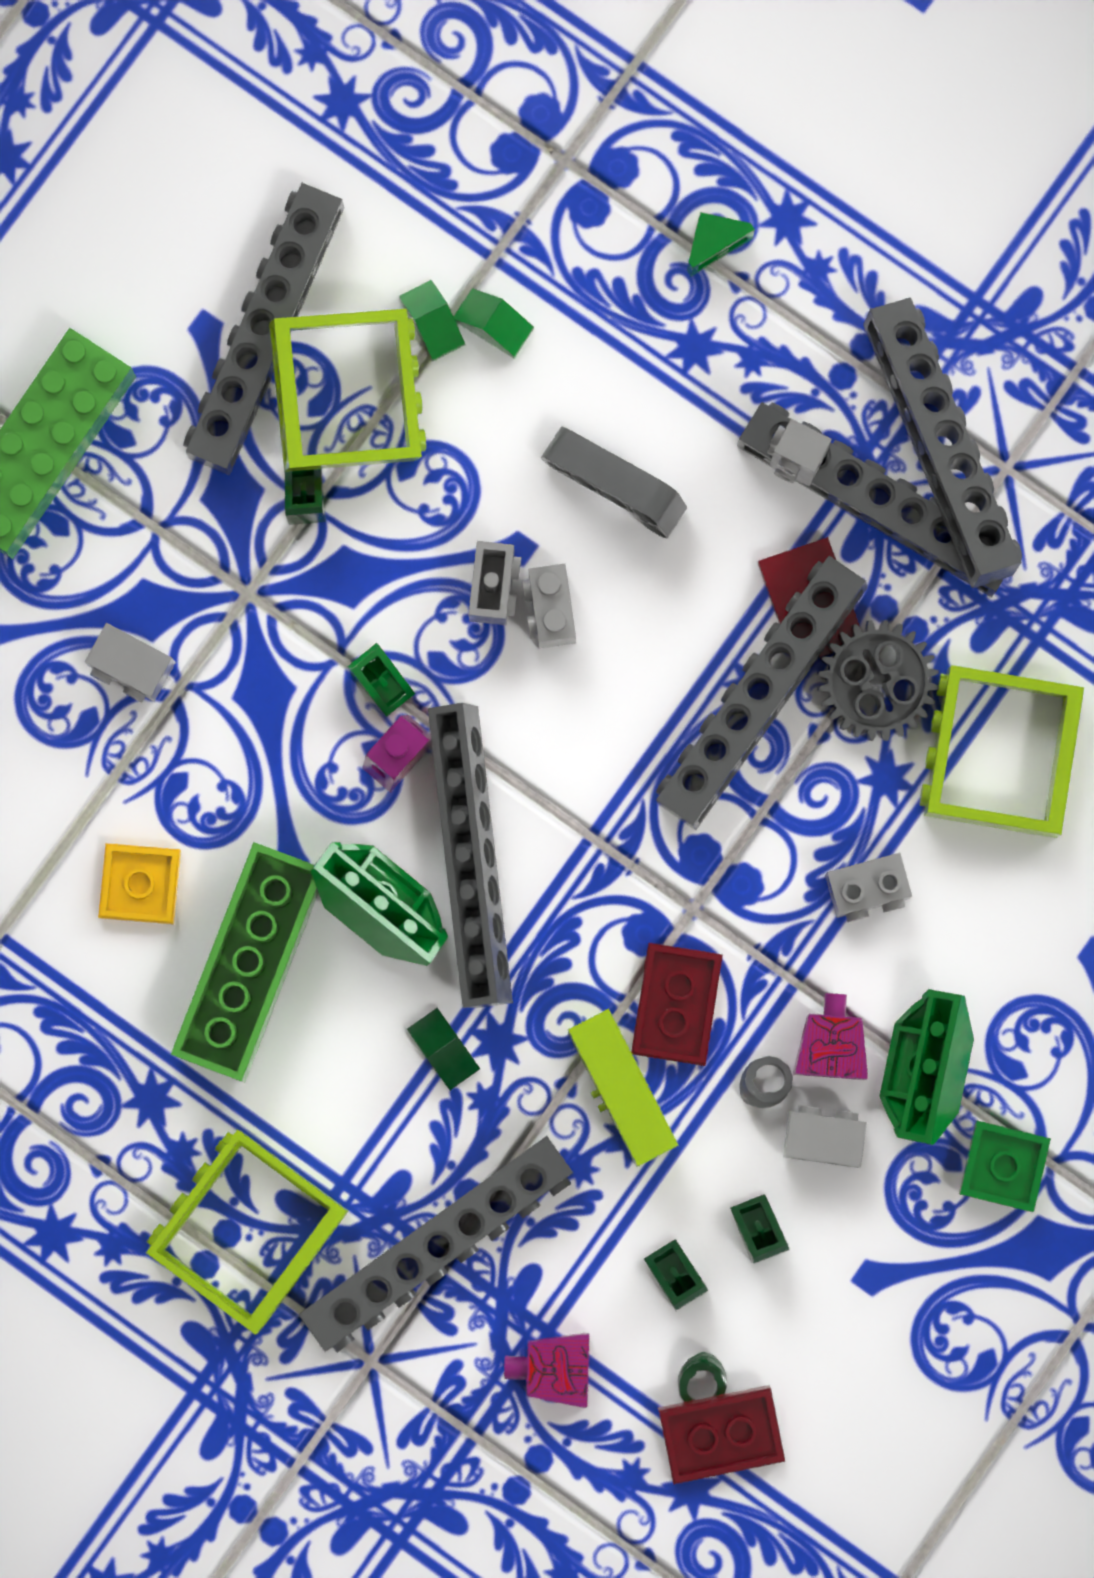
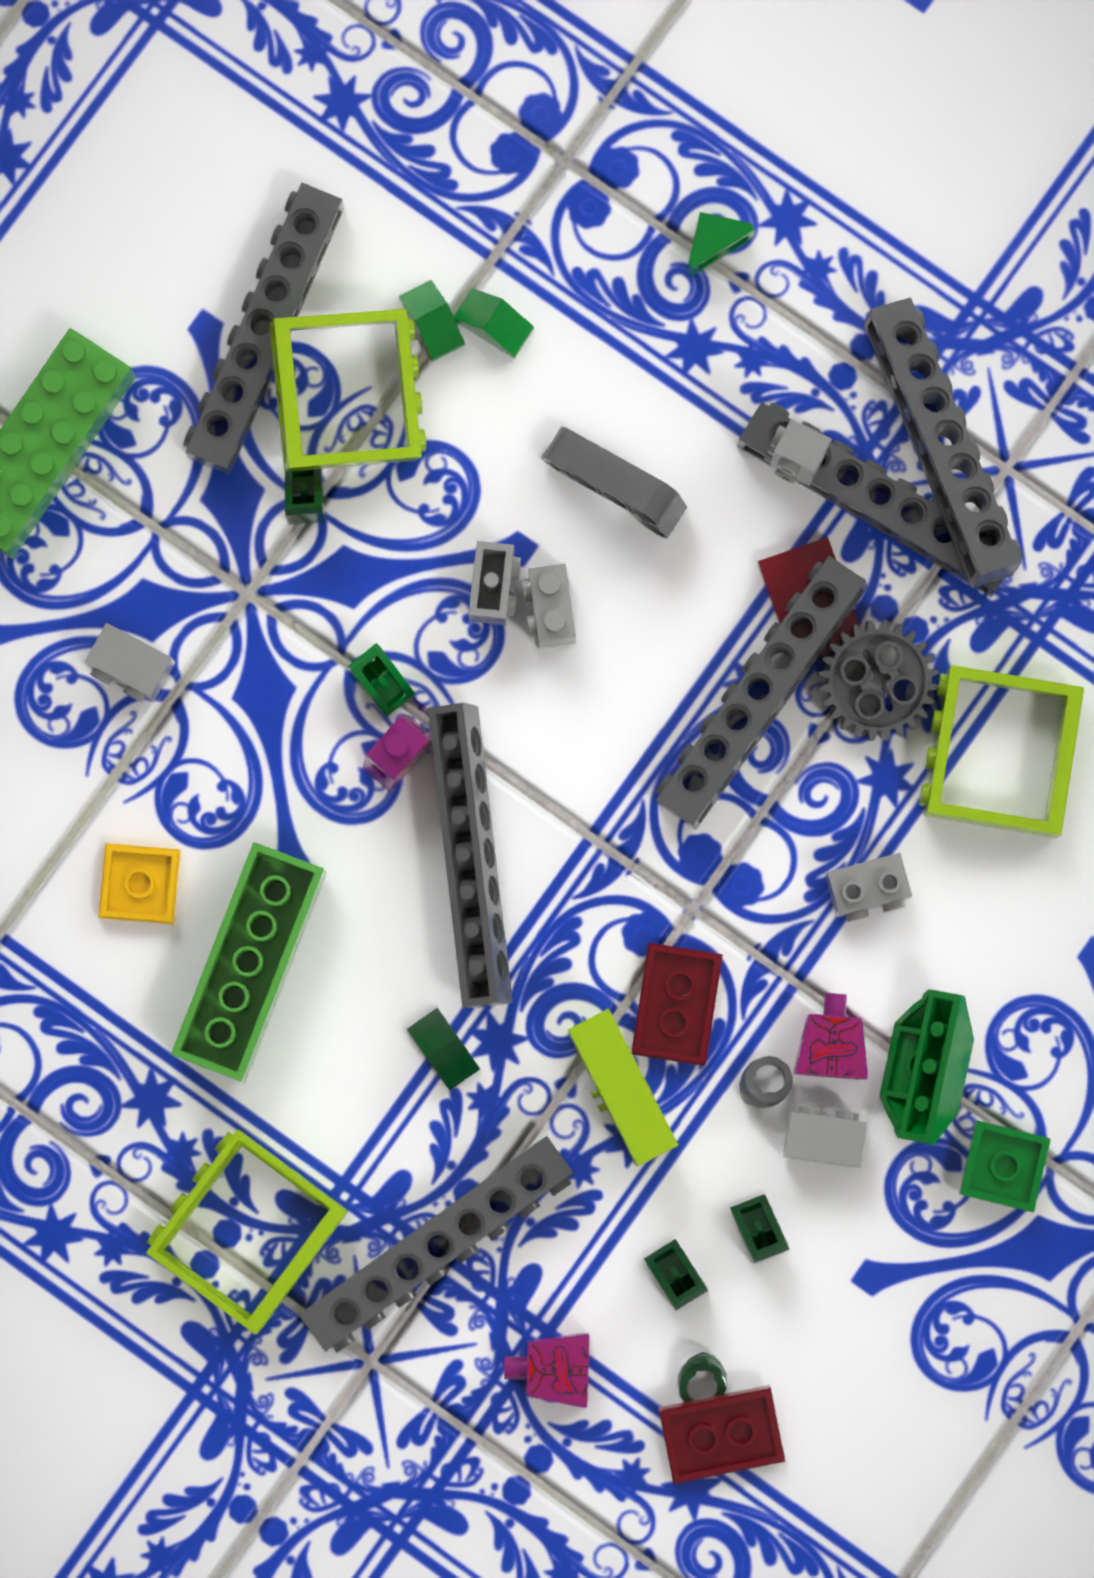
green wedge [310,842,448,966] -> none

